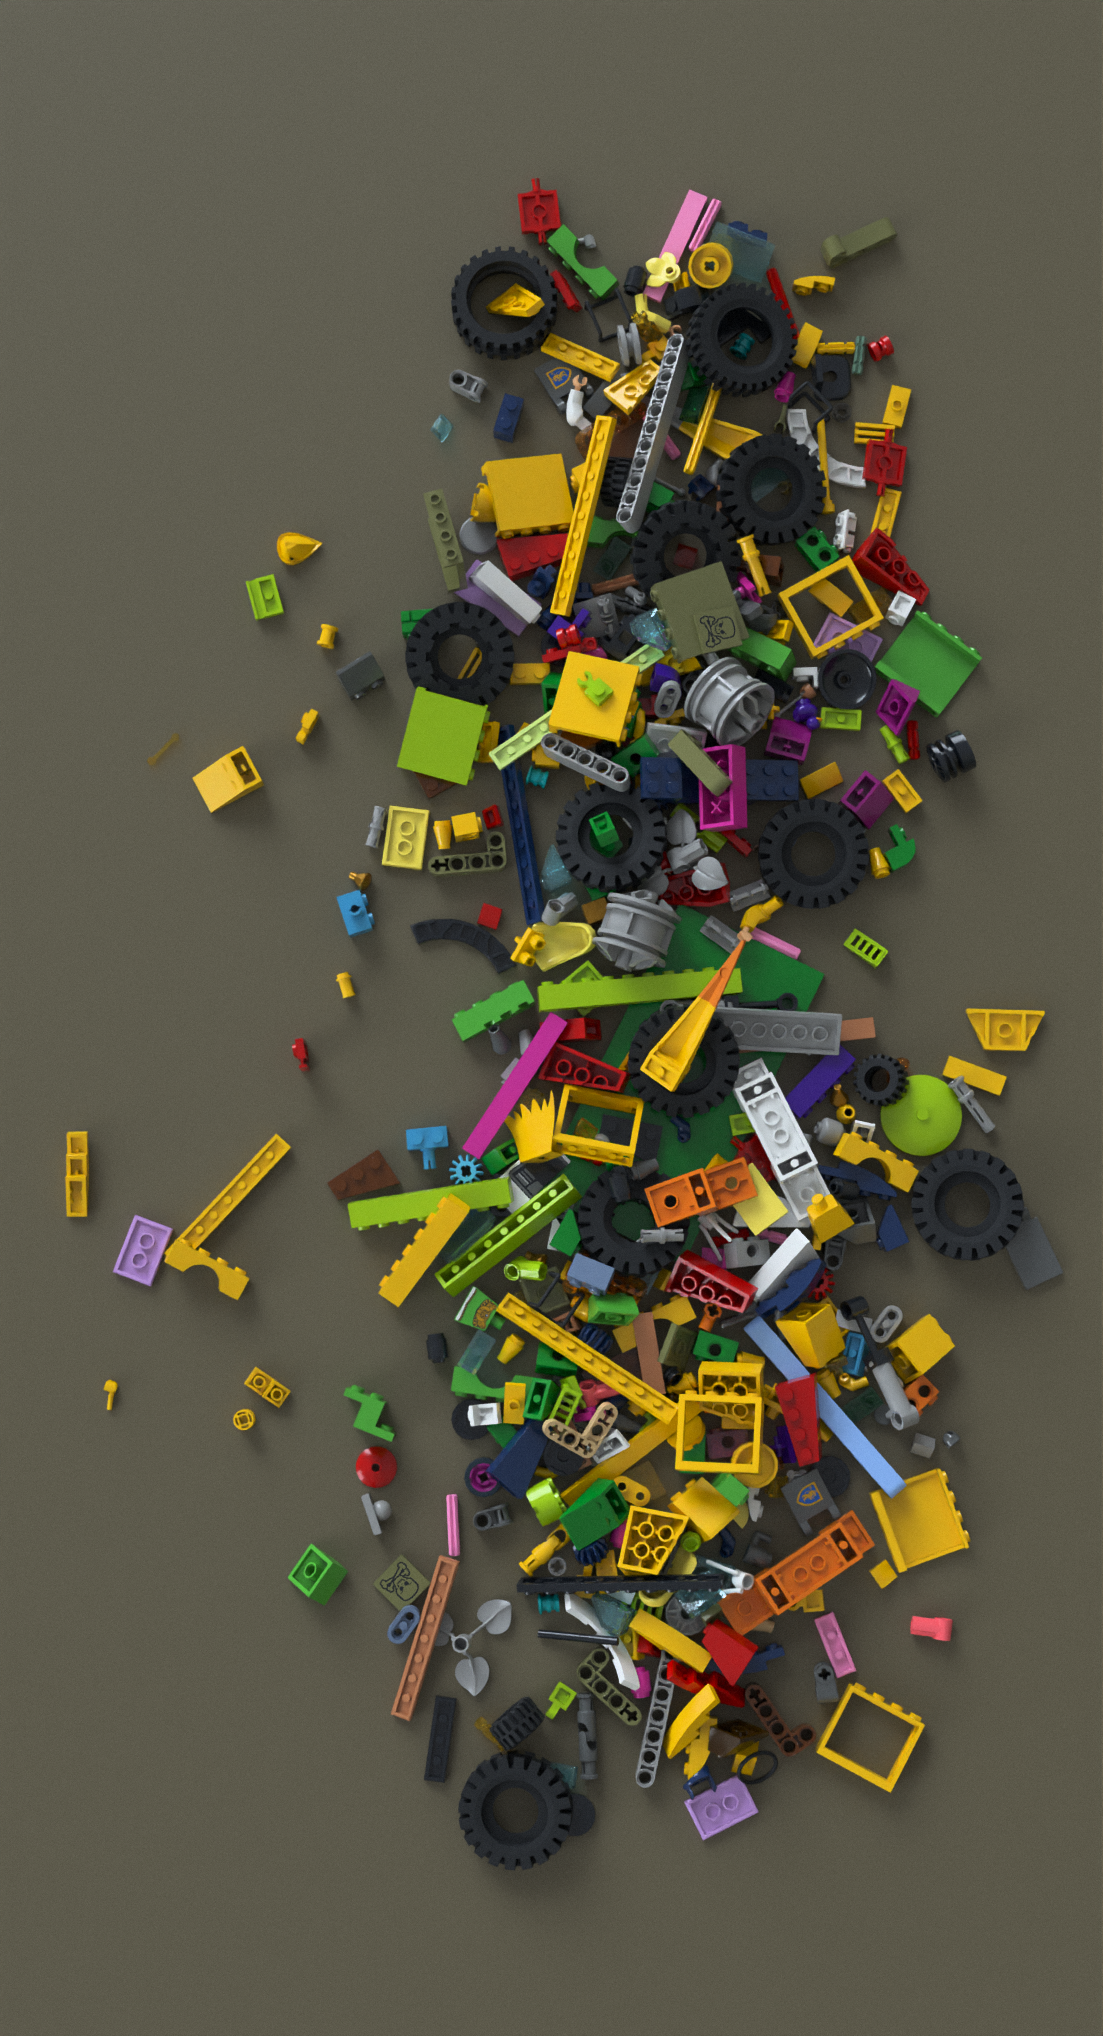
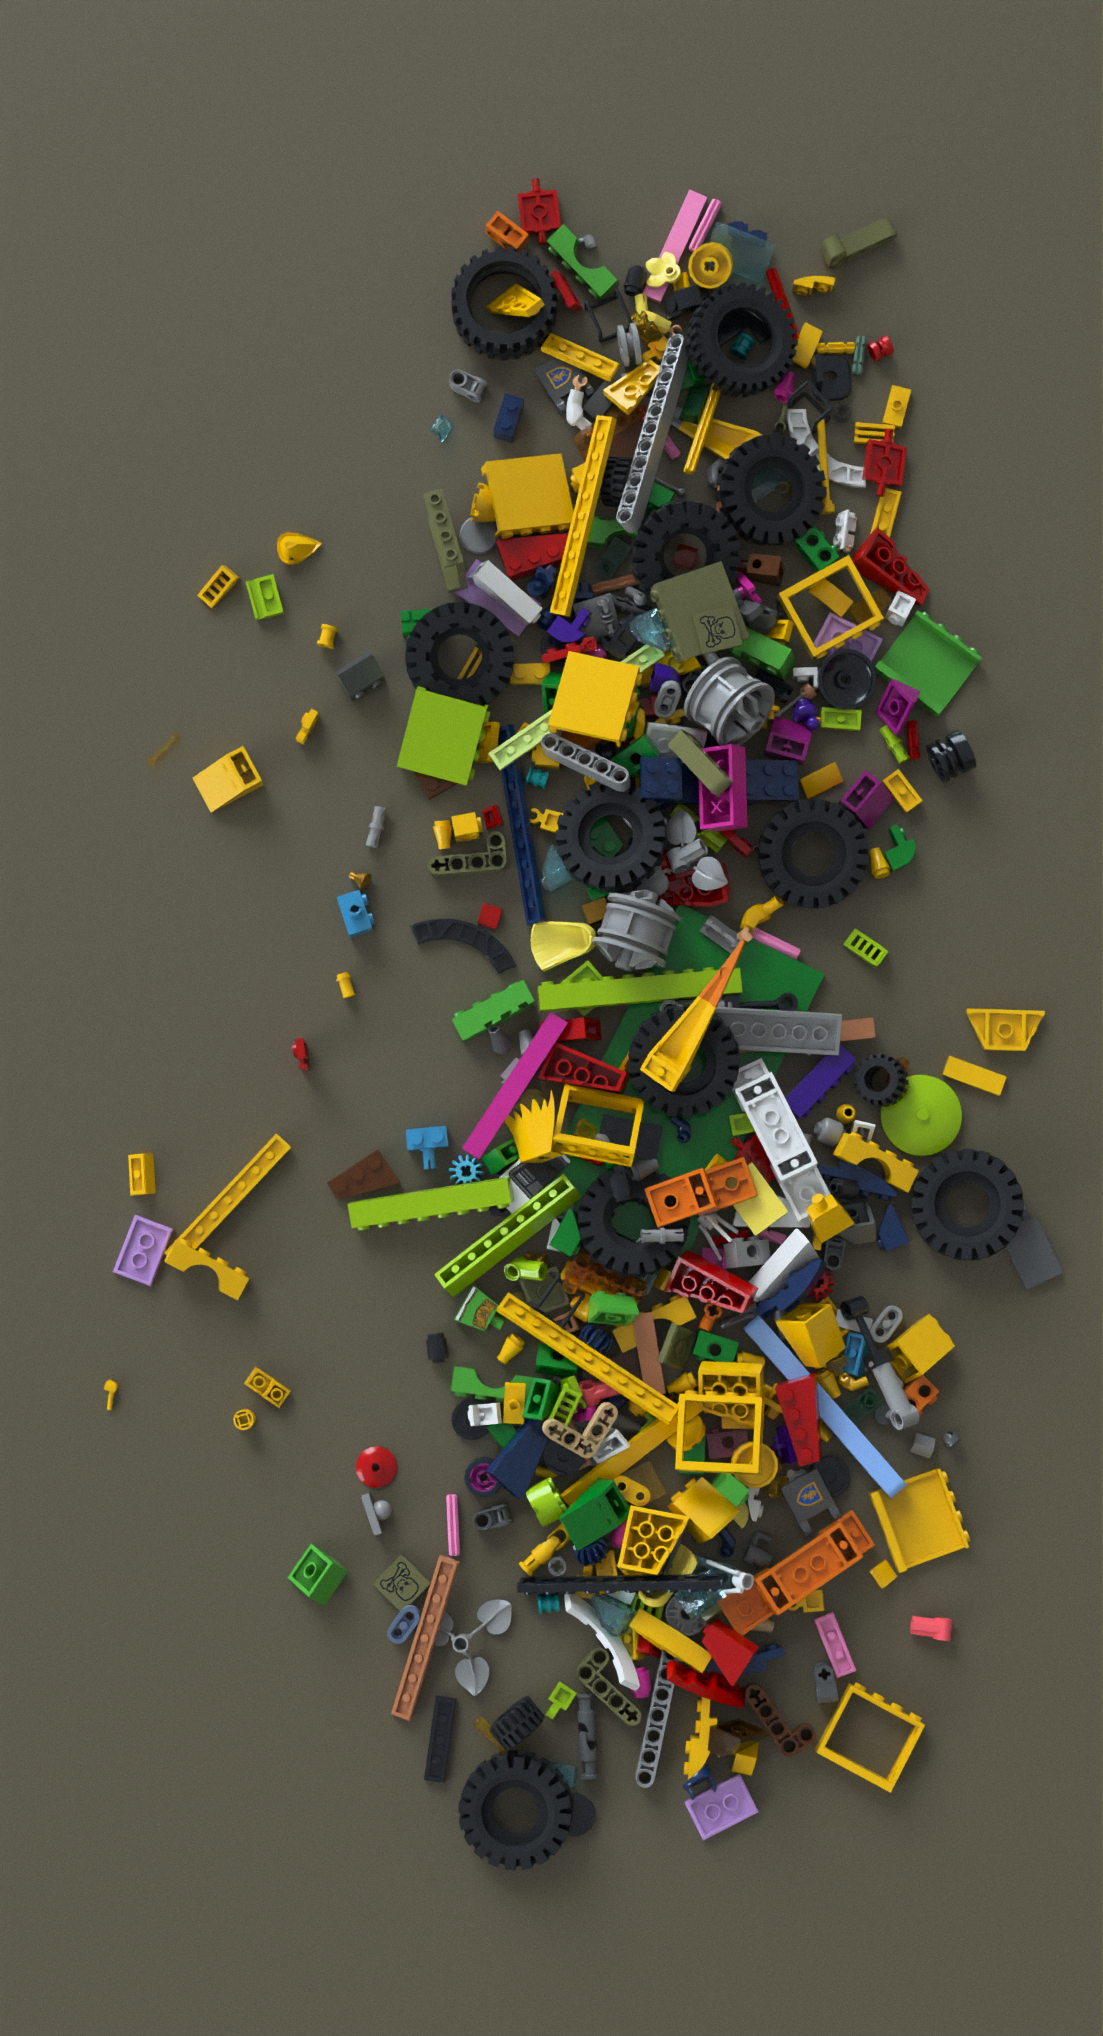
yellow slope [65,1132,89,1217] -> none
bright green bracket [343,1385,397,1442] -> none
yellow brick [378,1193,471,1307] -> none
light yellow tile [382,806,430,871] -> none
clear light blue piece [439,1209,497,1264] -> none
clear light blue slope [457,1329,496,1375] -> none
yellow hips [511,927,546,967] -> none
black bar [538,1629,619,1646] -> none
light grey piece [541,892,578,926] -> none
red wheel [556,624,582,649] -> none
sand blue brick [567,1253,615,1296] -> none
lime plate [577,671,613,707] -> none
green slope [589,811,619,847] -> none
yellow slope [662,1684,720,1759] -> none
black plate [663,1366,683,1386] -> none
lime plate [680,1531,701,1552] -> none
dark blue tile [688,474,715,501] -> none
light grey hinge [729,879,771,912] -> none
yellow pin [736,534,771,597] -> none
black tyre [737,1750,778,1785] -> none
pearl gold rock [829,1084,849,1107] -> none
light grey pin [948,1075,995,1133] -> none
none -> yellow slope [128,1153,156,1196]
none -> yellow slope [197,565,240,609]
none -> orange brick [485,211,529,253]
none -> yellow plate [530,808,563,833]

